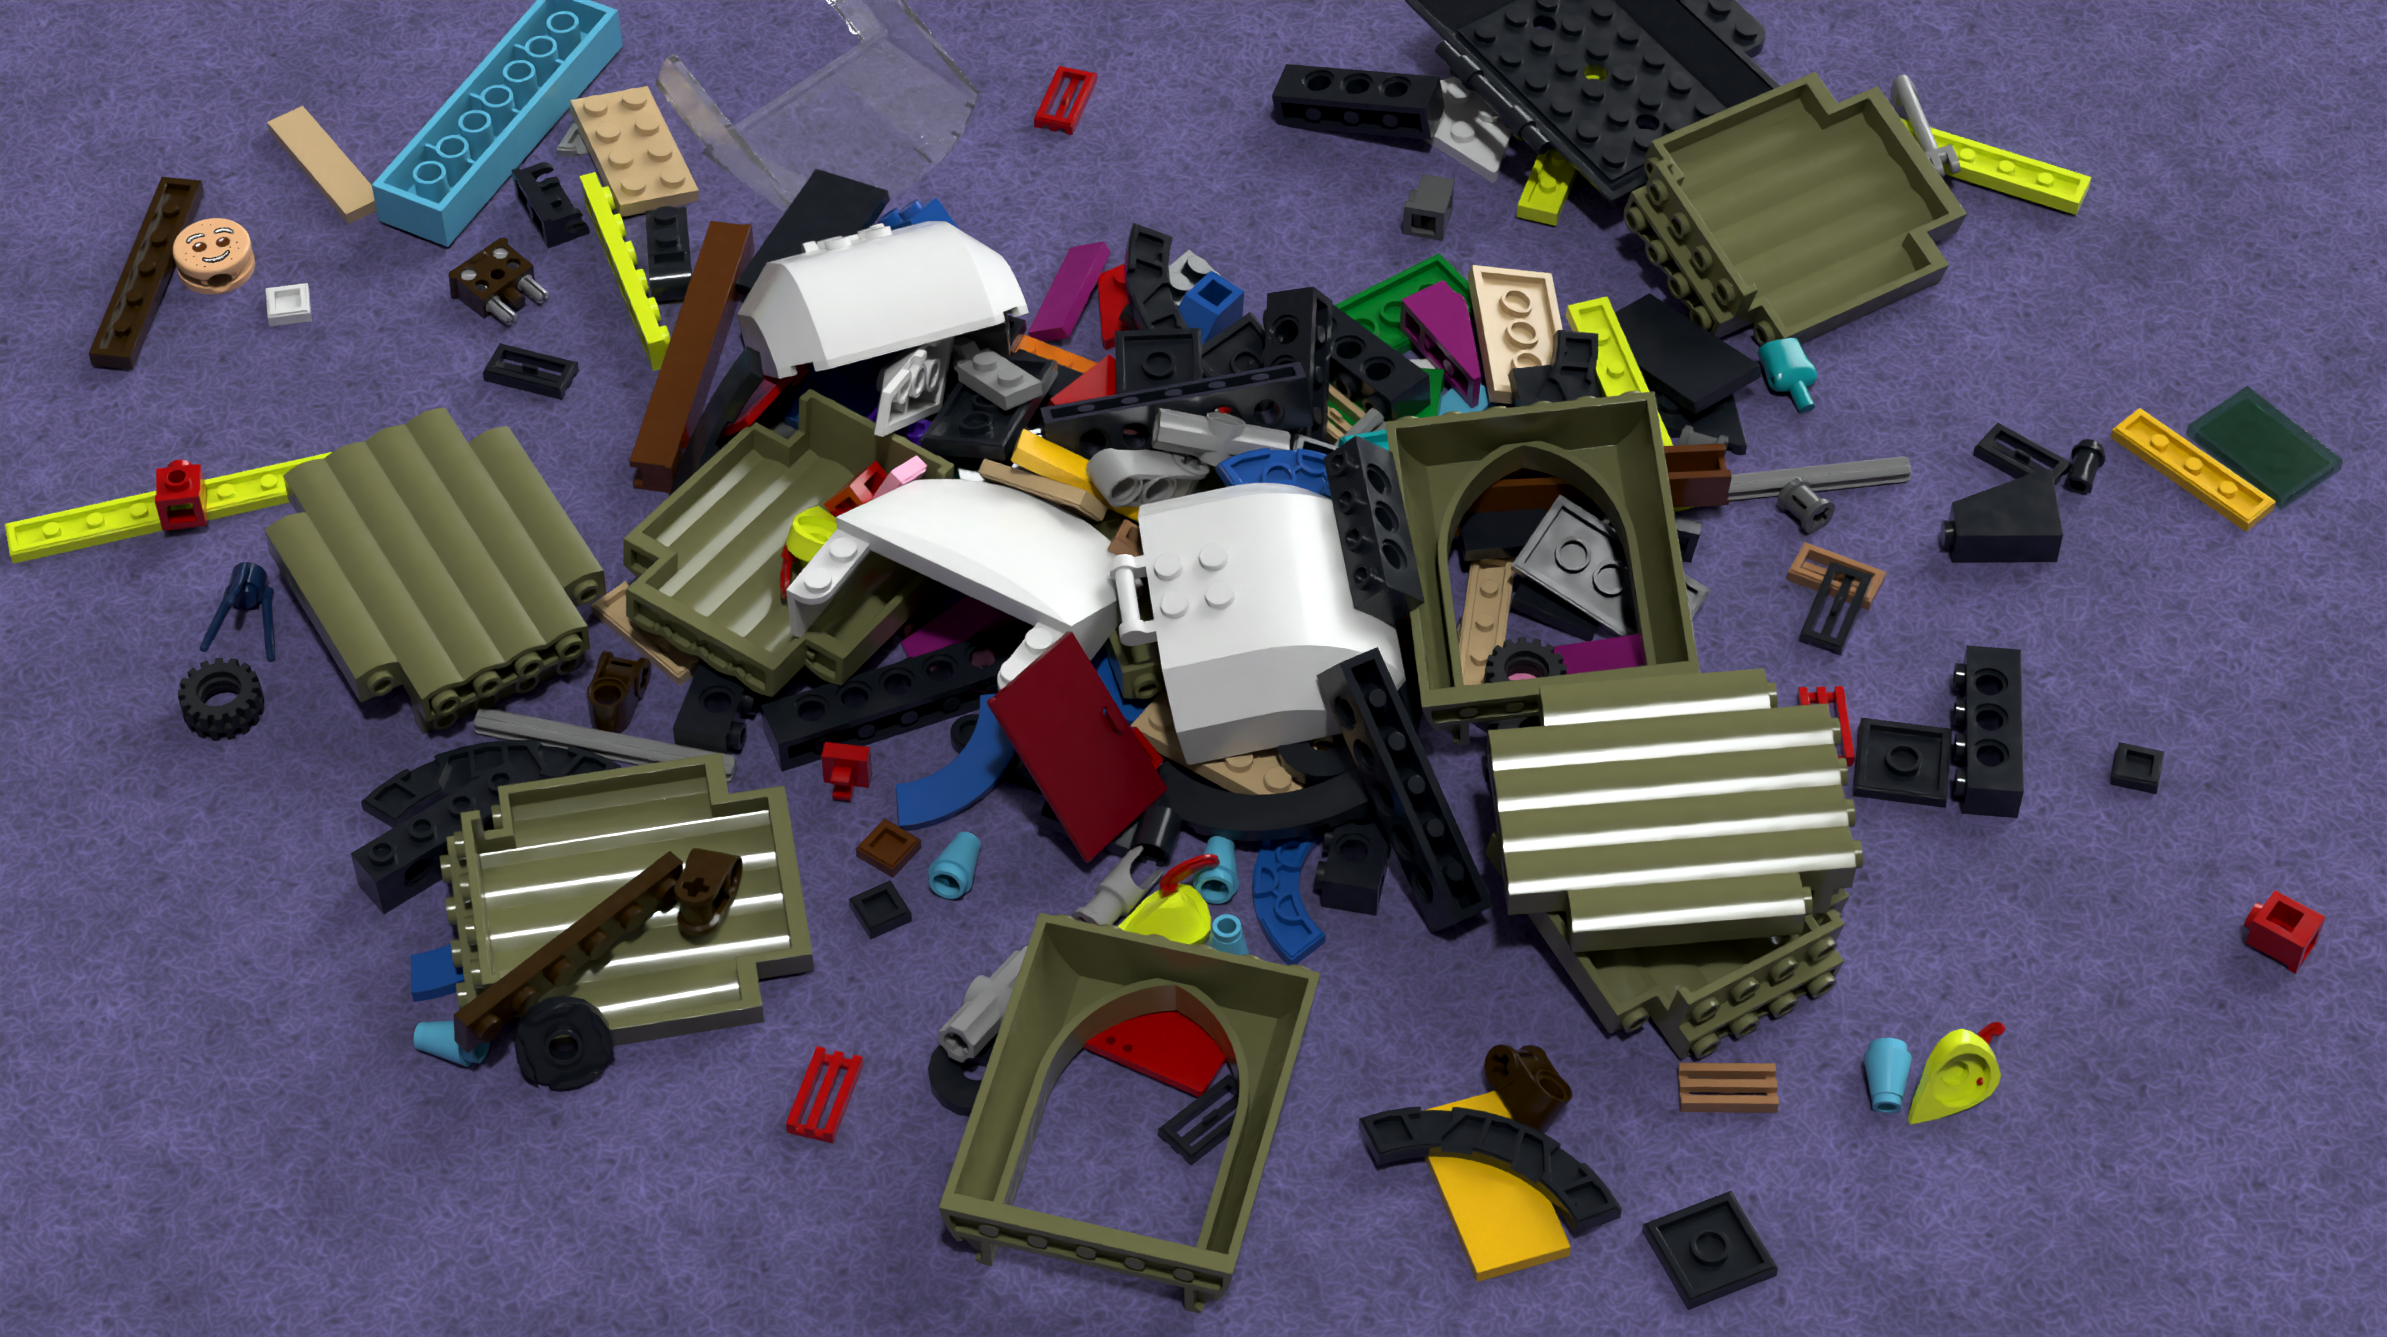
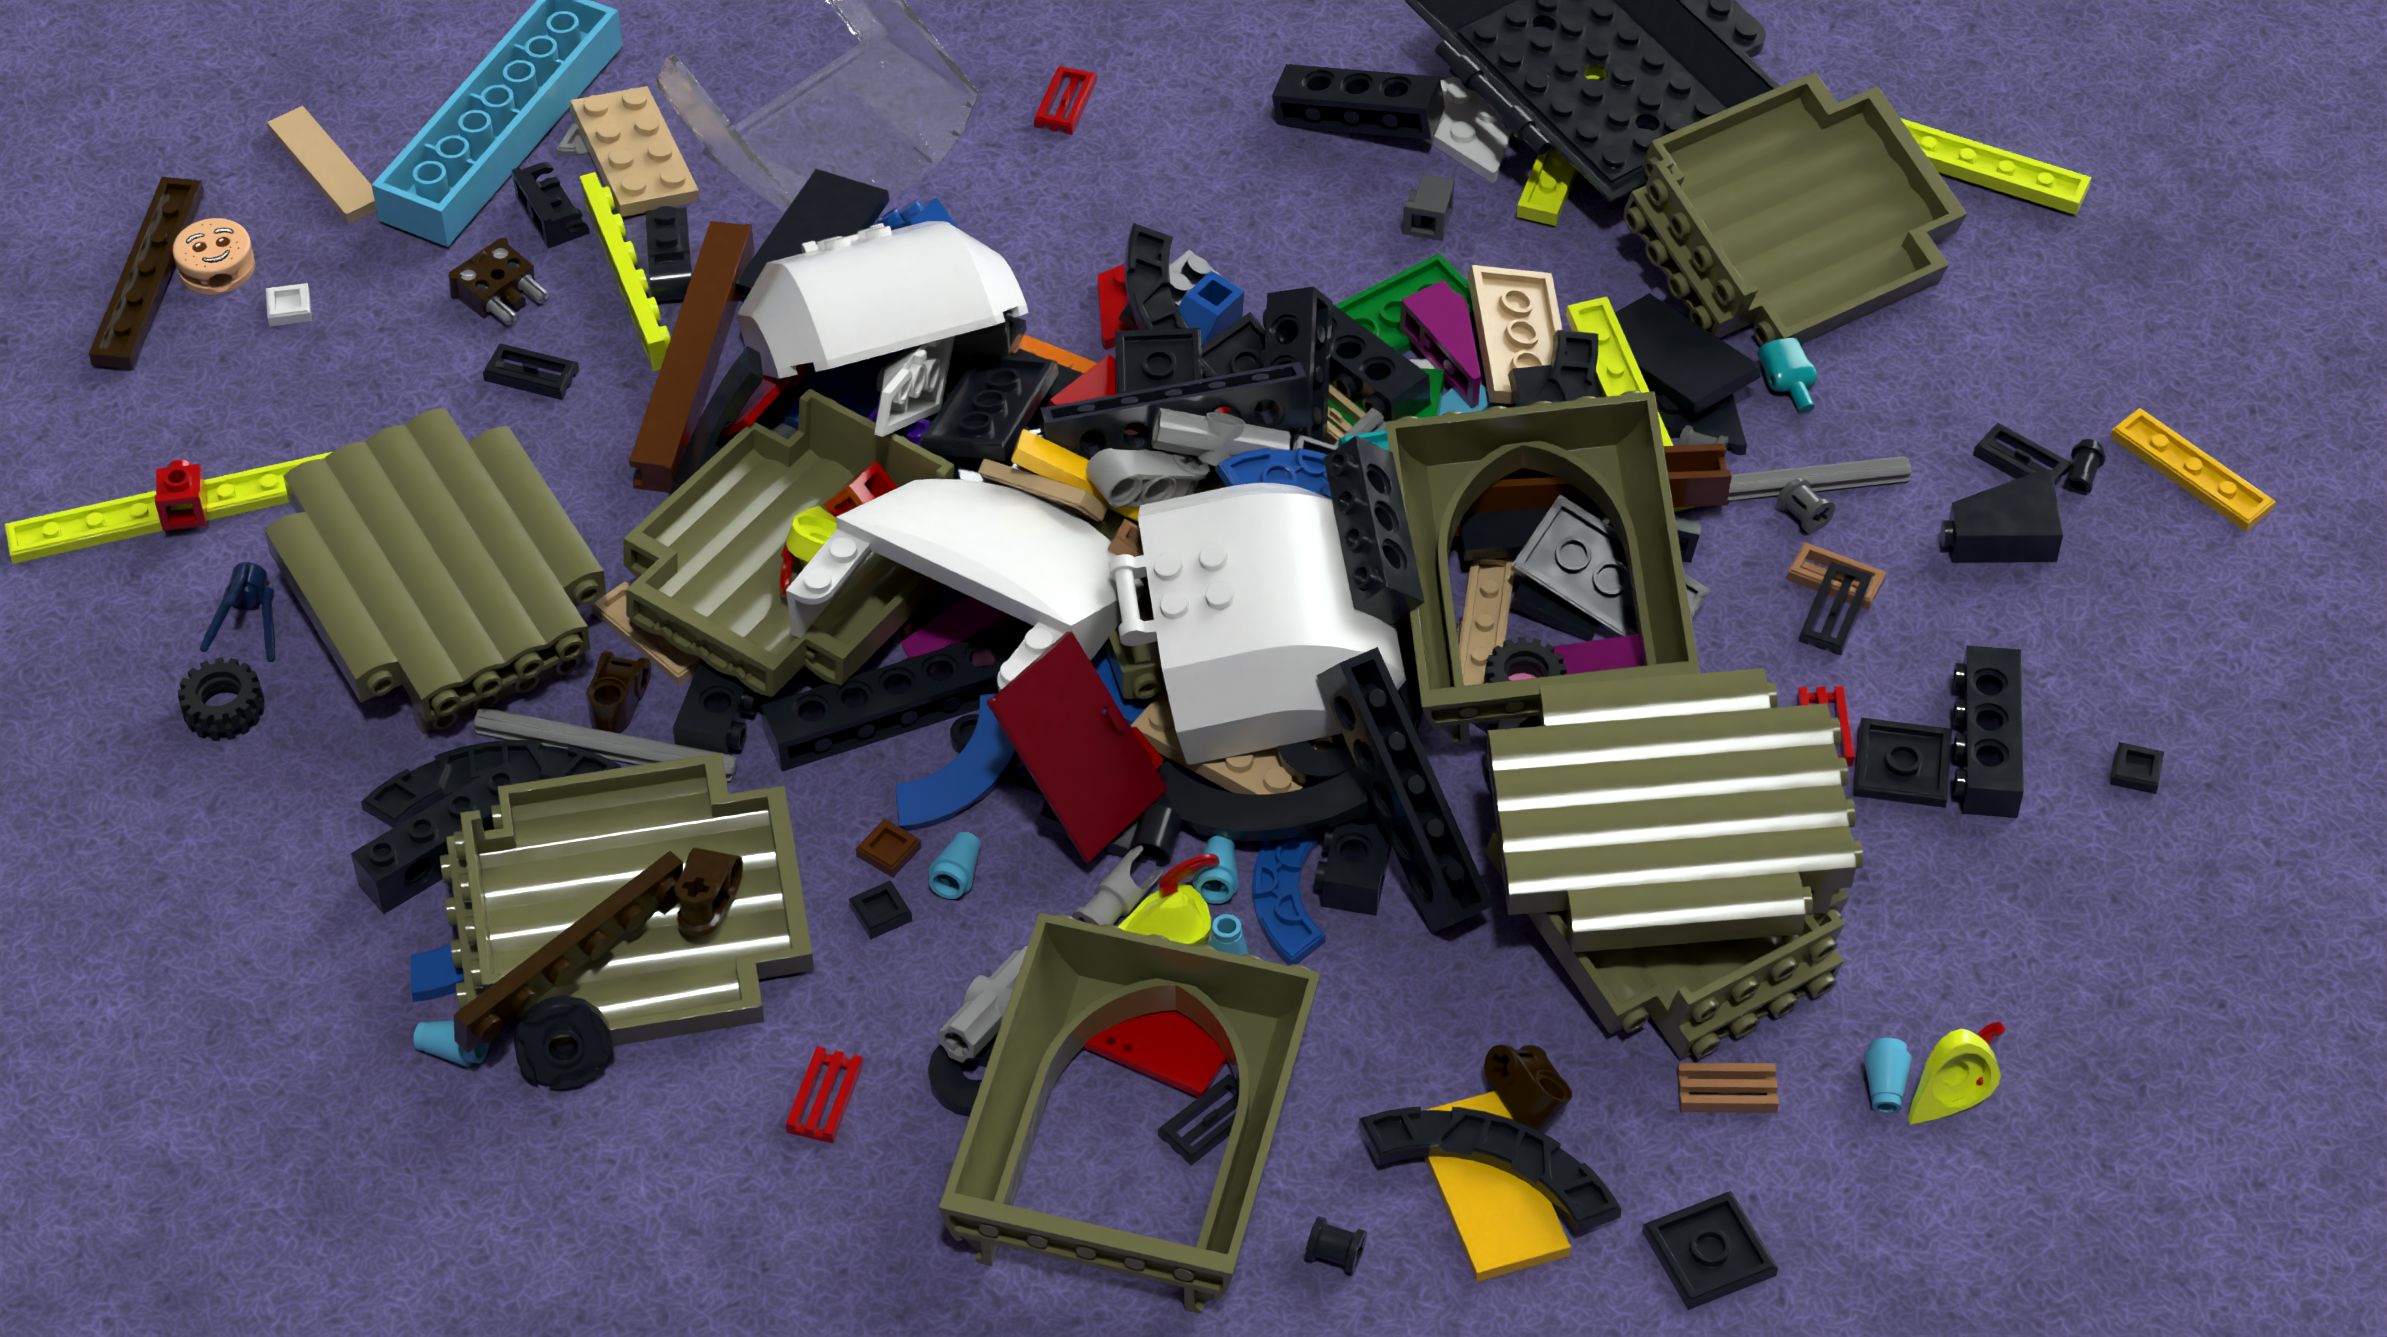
red tile [821,742,873,801] -> none
bright pink tile [872,455,927,500] -> none
light grey hinge [951,337,1043,411] -> none
magenta tile [1028,241,1110,342] -> none
light grey hinge [1890,75,1961,177] -> none
clear green tile [2186,386,2344,510] -> none
red brick [2244,890,2326,974] -> none
none -> black bush [1305,1216,1367,1274]

